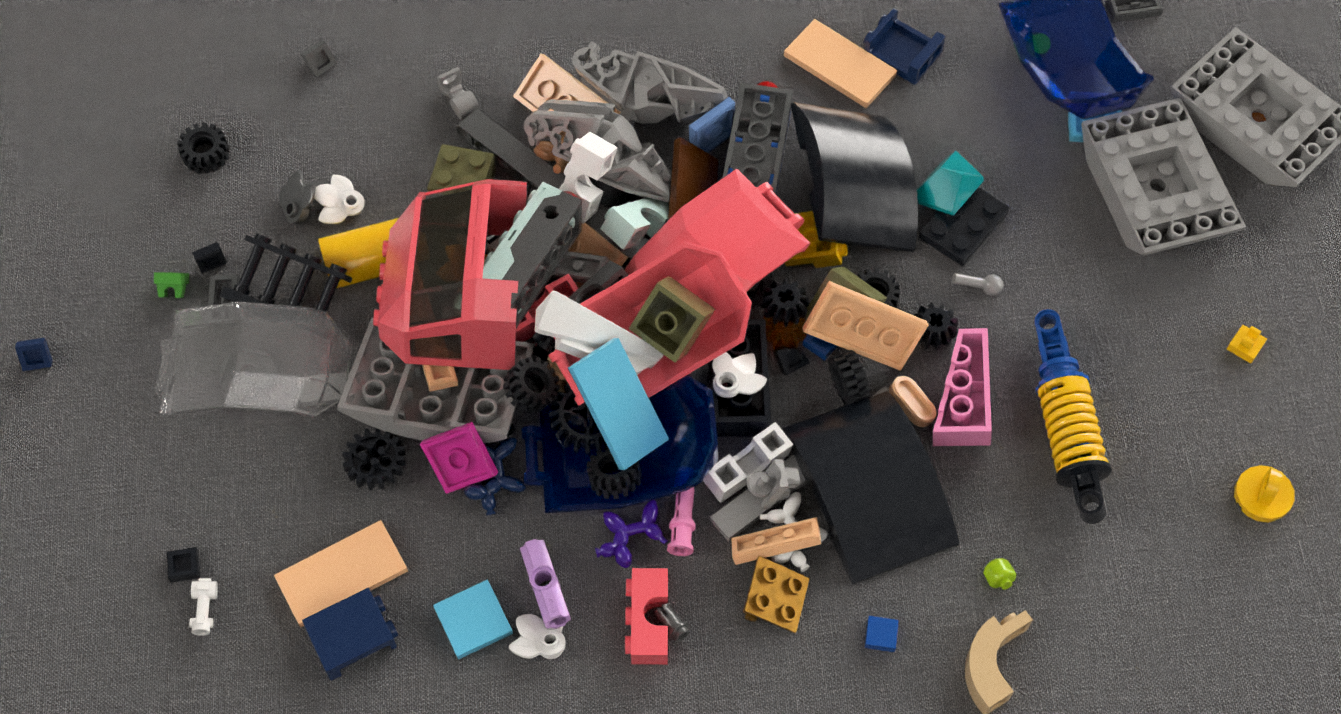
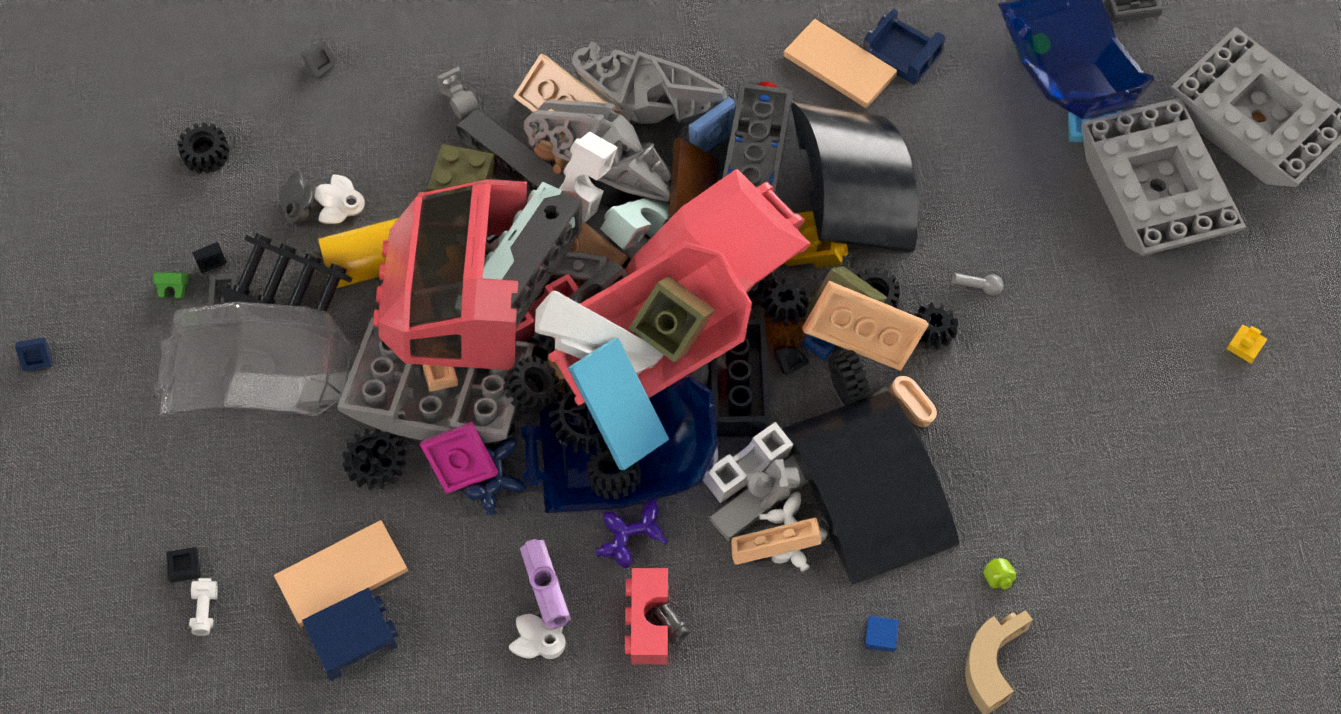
medium azure tile [433,579,513,660] -> none
bright pink pin [667,467,696,556] -> none
white plate [712,352,767,398] -> none
pearl gold hinge [743,556,810,633] -> none
teal slope [917,151,984,216] -> none
black plate [918,187,1010,267] -> none
bright pink wedge [933,328,992,446] -> none
piece [1034,309,1112,524] -> none
yellow tile [1234,465,1295,523] -> none

